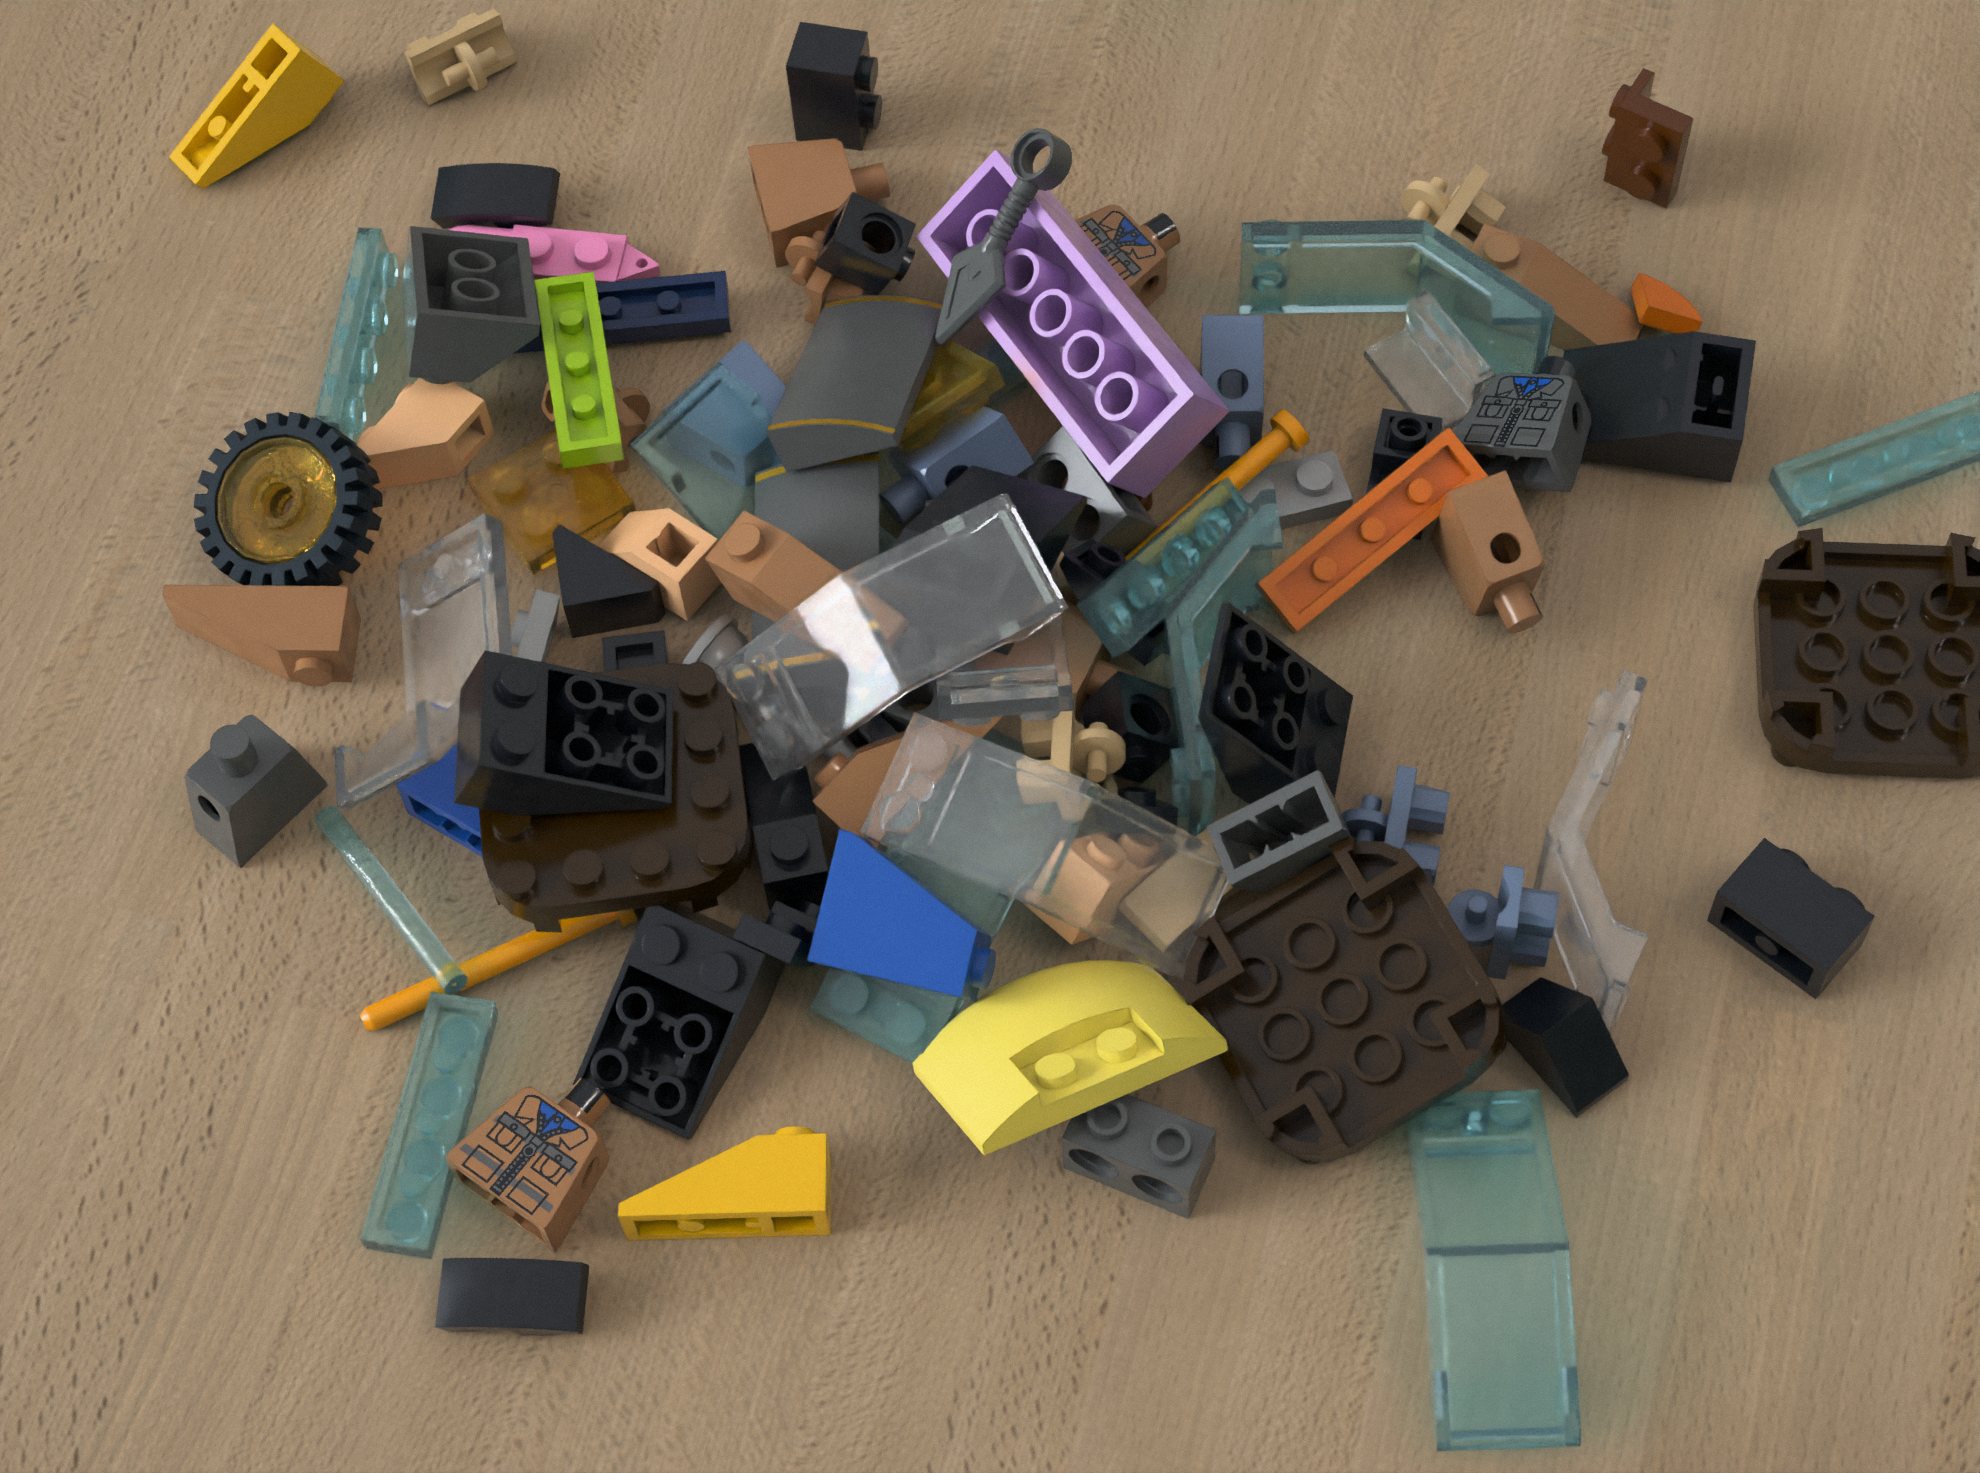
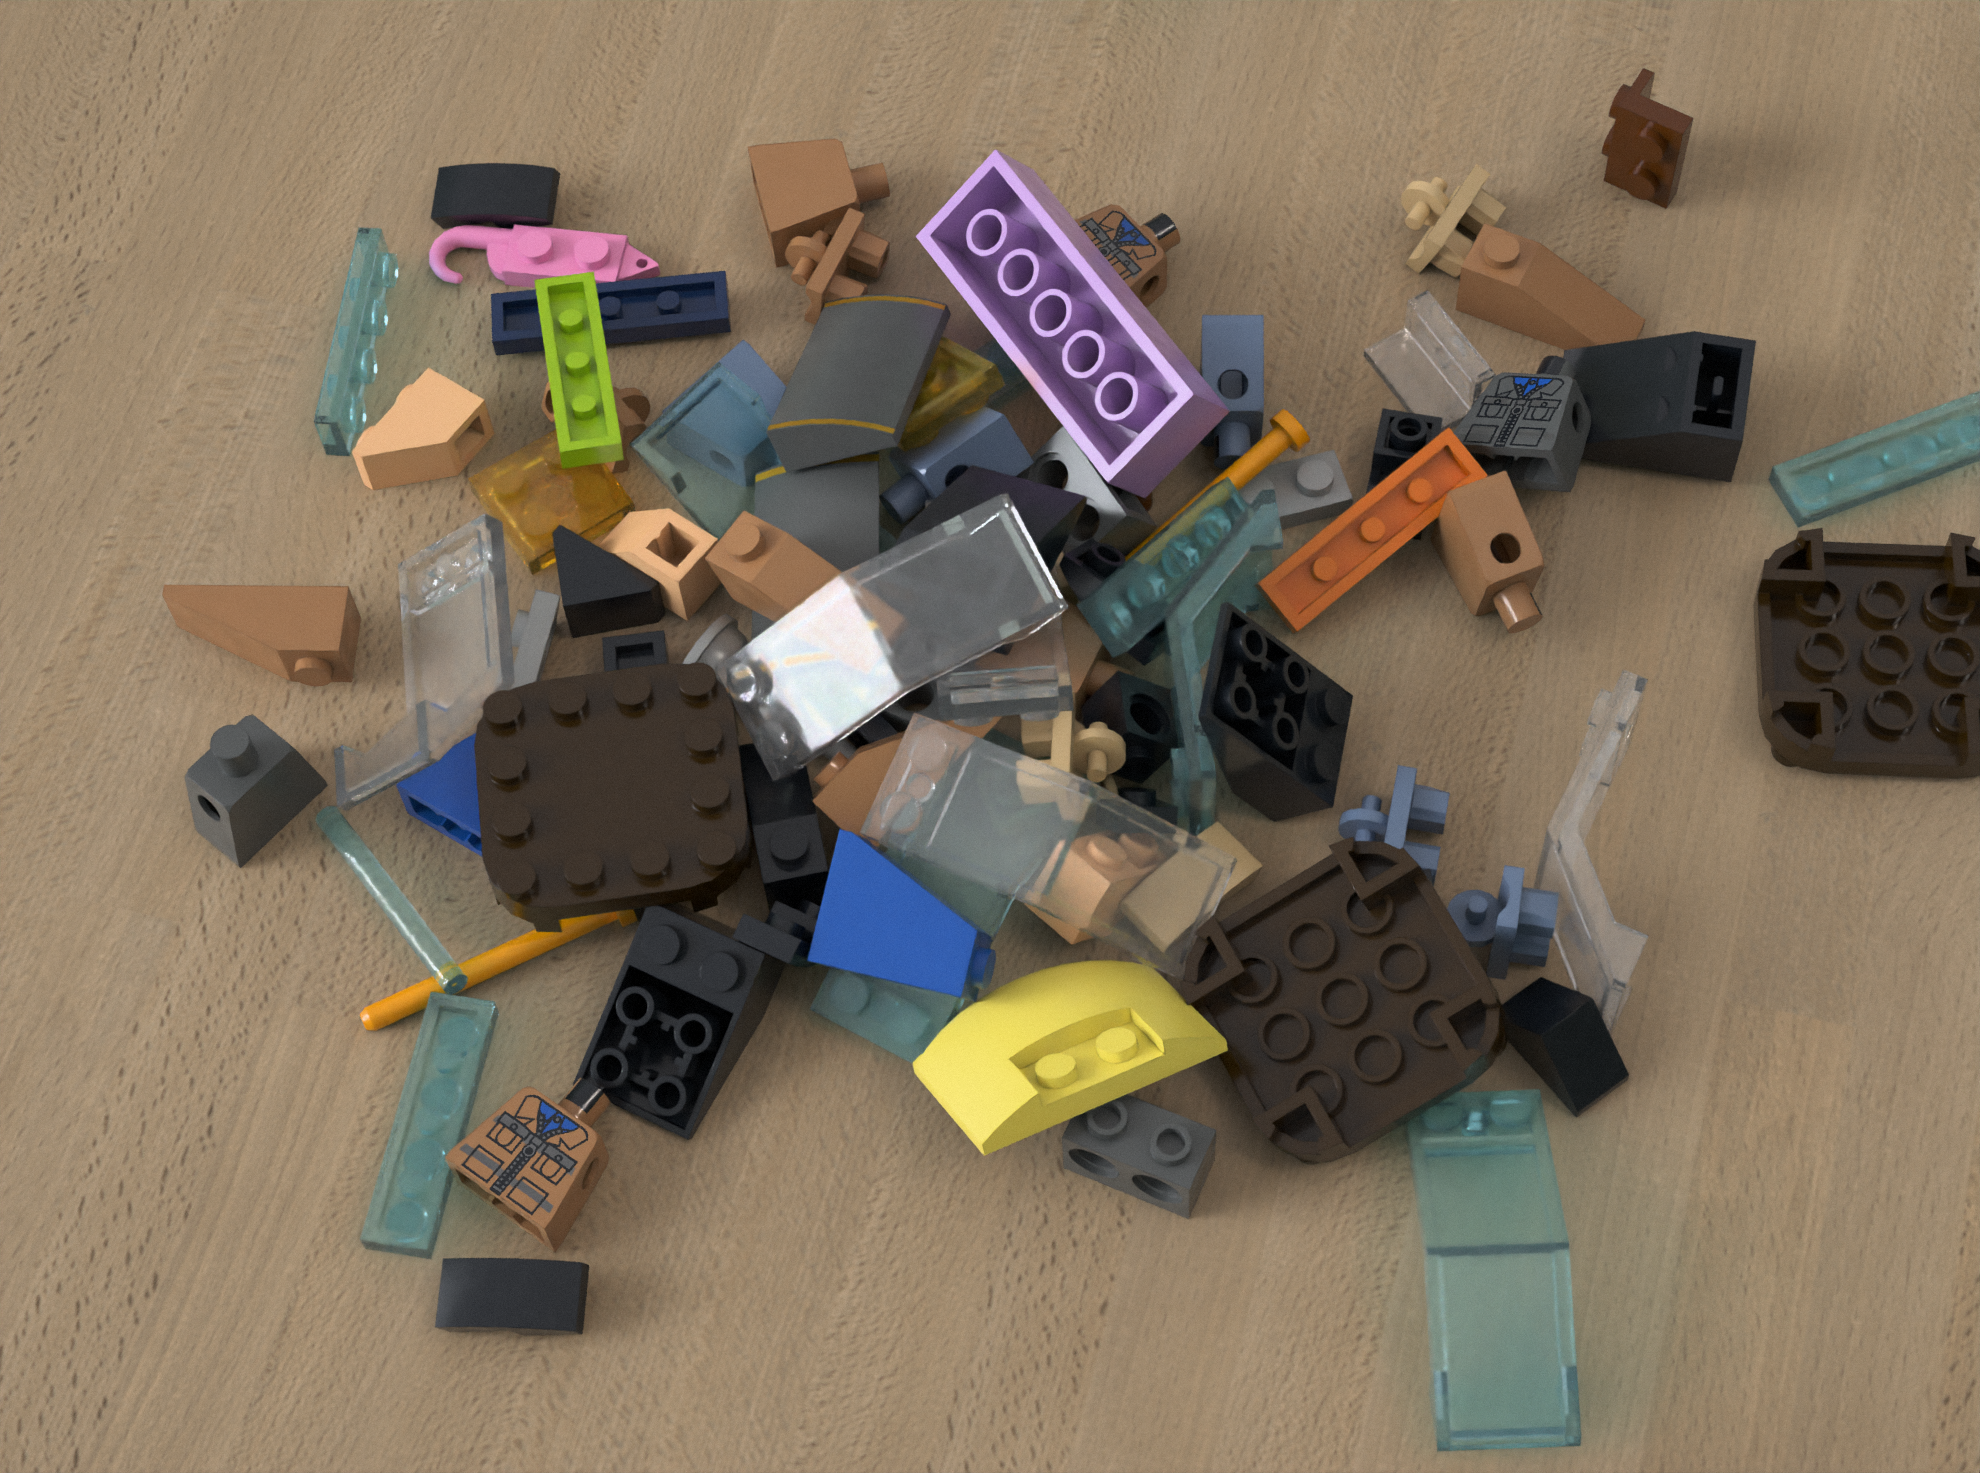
yellow slope [169,24,345,189] -> none
wheel [194,412,383,586] -> none
dark grey slope [402,226,540,384] -> none
tan hips [404,8,518,106] -> none
black slope [454,650,674,816] -> none
yellow slope [618,1126,832,1241] -> none
black brick [786,22,882,151] -> none
black brick [814,192,916,295] -> none
dark grey piece [935,128,1072,346] -> none
dark grey torso [1206,770,1351,895] -> none
clear light blue windscreen [1238,220,1555,389] -> none
orange tile [1630,273,1703,334] -> none
black brick [1707,838,1875,999] -> none

